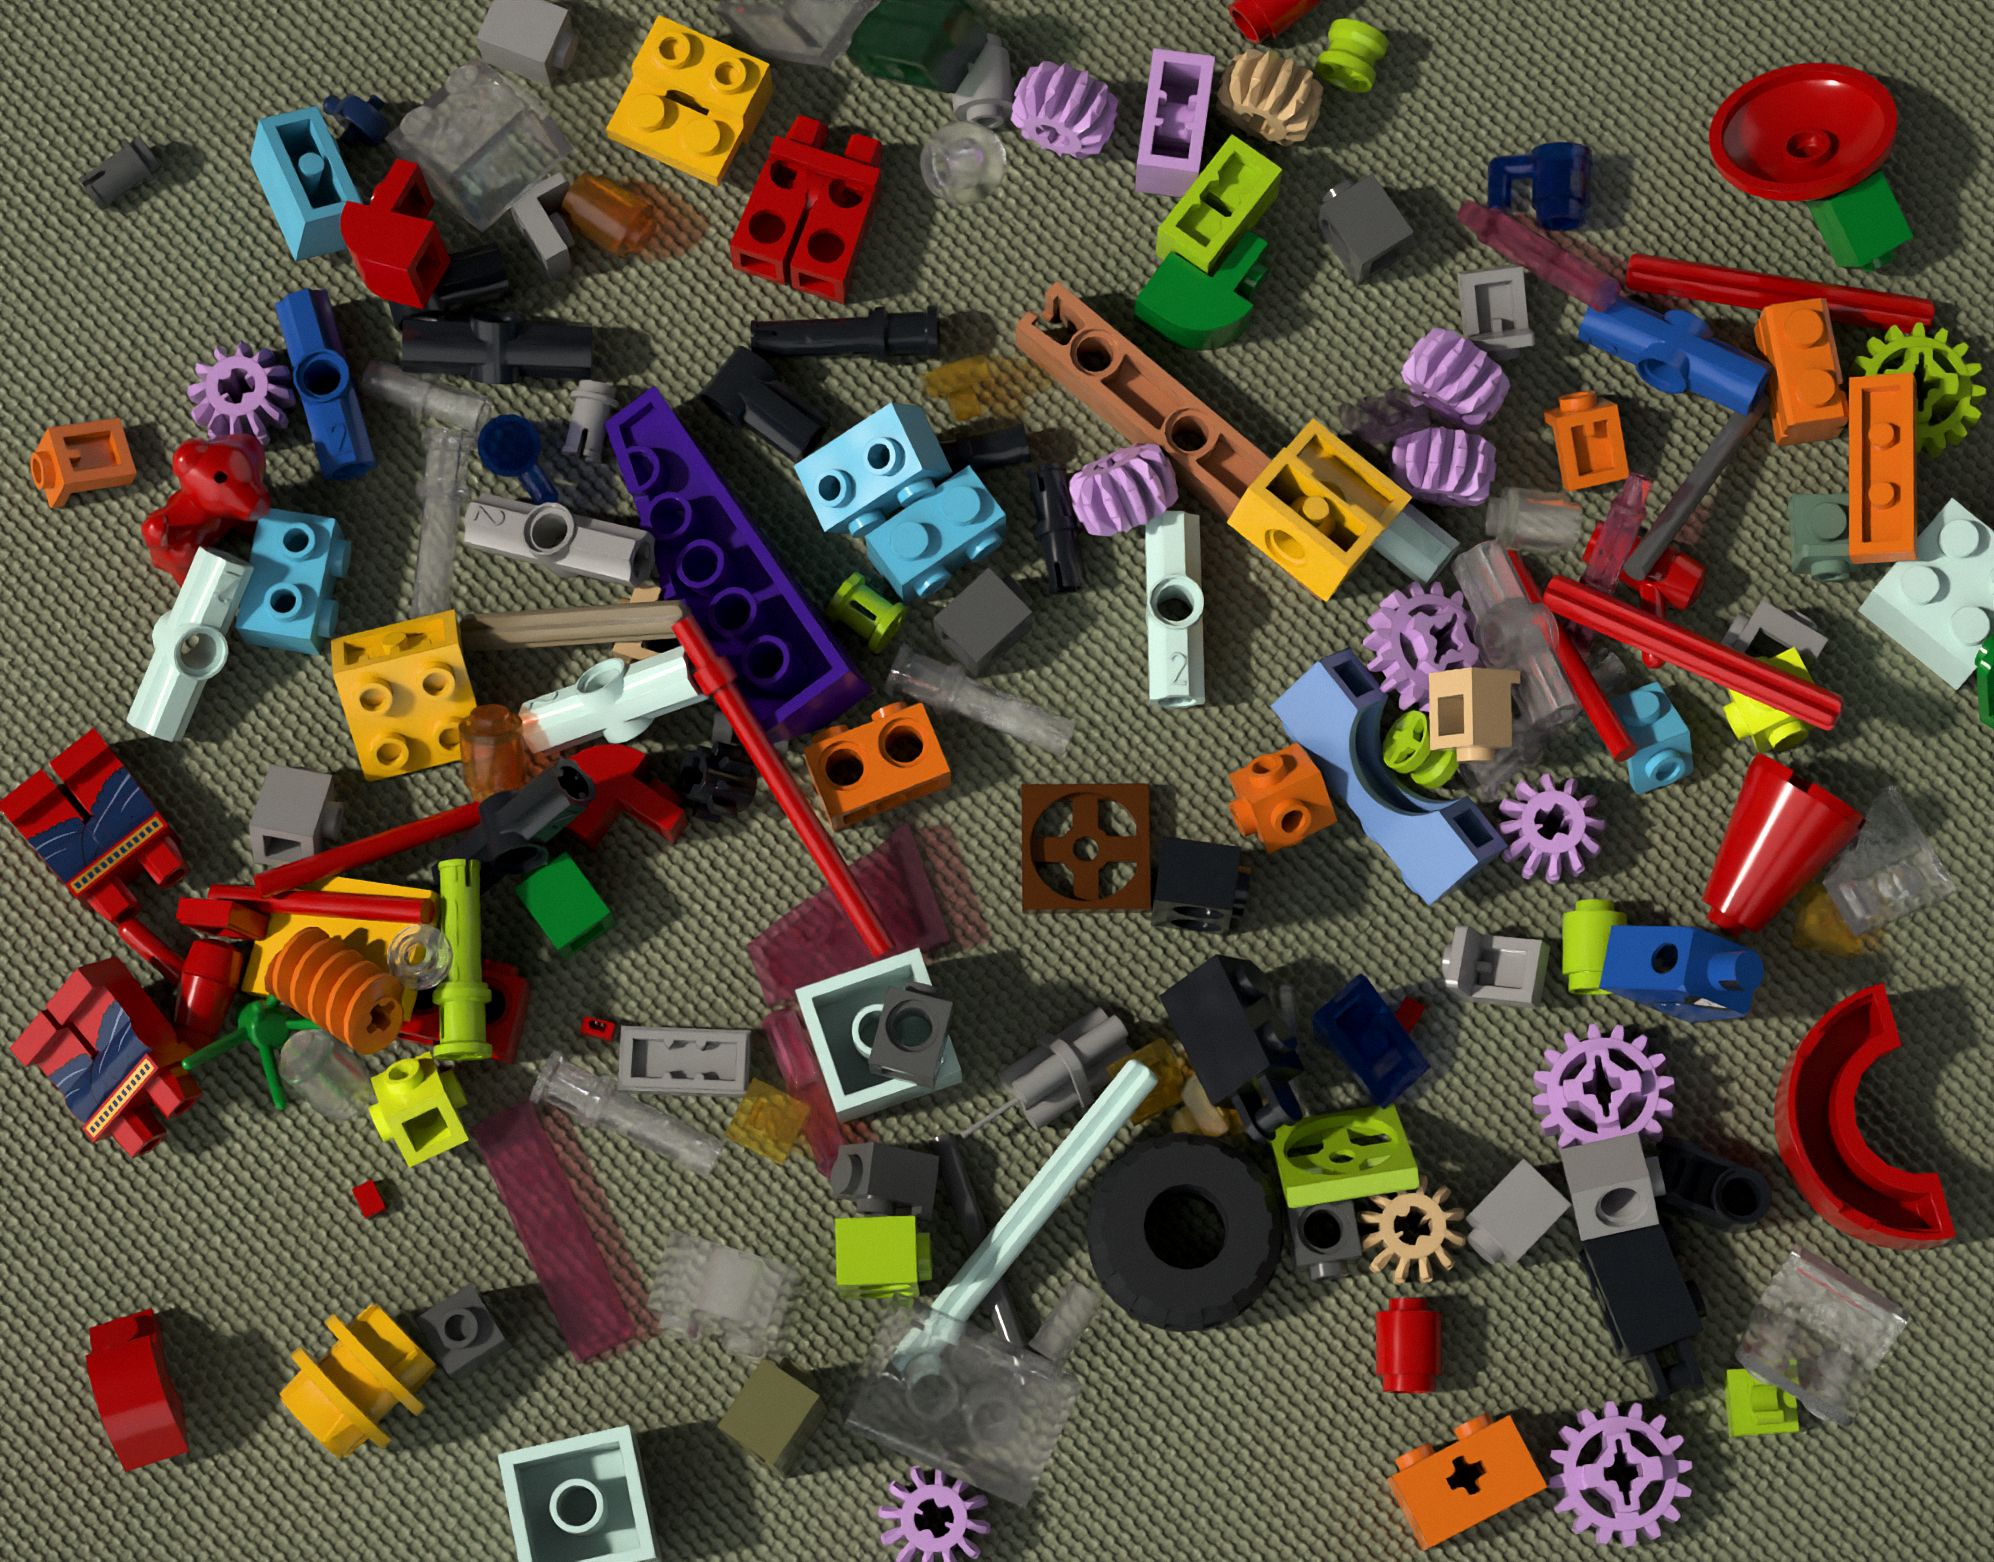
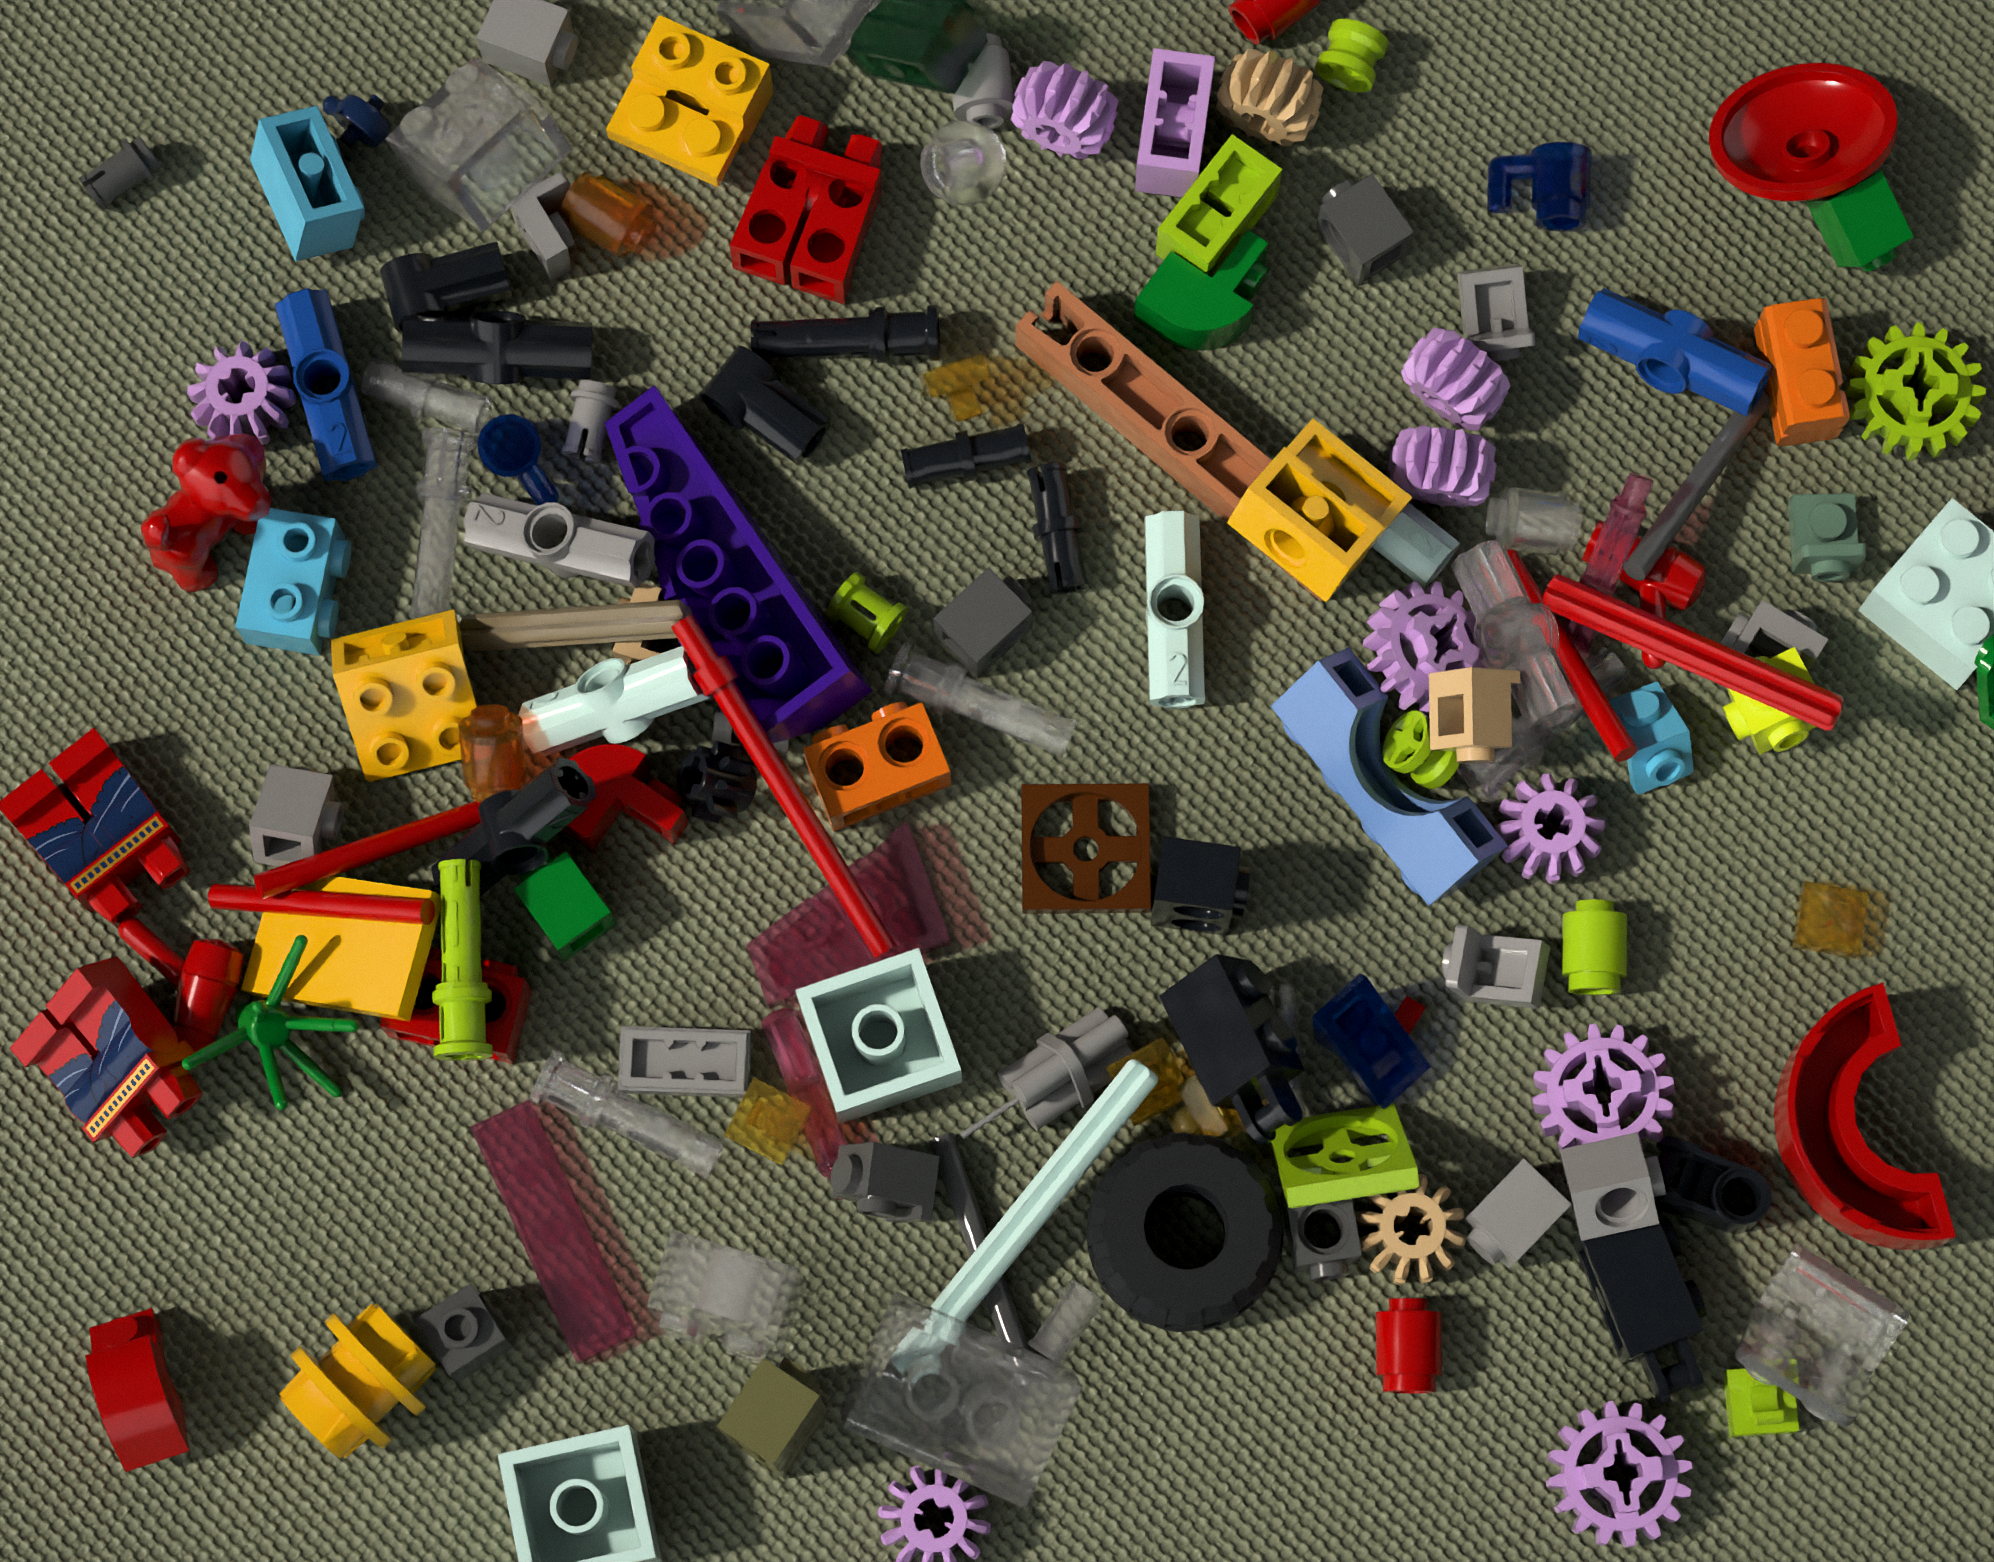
orange bracket [31,418,137,508] -> none
light aqua piece [126,545,254,742] -> none
red tile [176,897,270,941] -> none
orange piece [264,927,404,1055] -> none
clear brick [278,1028,374,1121] -> none
red brick [340,159,451,309] -> none
red piece [352,1179,388,1220] -> none
neon yellow brick [368,1051,469,1168] -> none
clear plate [387,924,453,990] -> none
red piece [580,1016,617,1043] -> none
medium azure brick [794,402,953,538] -> none
lime brick [835,1216,932,1300] -> none
medium azure brick [865,465,1006,605] -> none
dark grey brick [868,981,954,1089] -> none
lavender gear [1069,443,1179,537] -> none
orange brick [1228,742,1338,854] -> none
tile [1337,387,1431,446] -> none
orange brick [1386,1412,1547,1552] -> none
clear pink piece [1457,200,1620,313] -> none
orange bracket [1543,390,1630,491] -> none
blue torso [1599,925,1764,1023] -> none
red axle [1625,253,1935,335] -> none
red cone [1701,752,1866,938] -> none
clear wing [1822,785,1957,938] -> none
orange plate [1849,373,1918,564] -> none

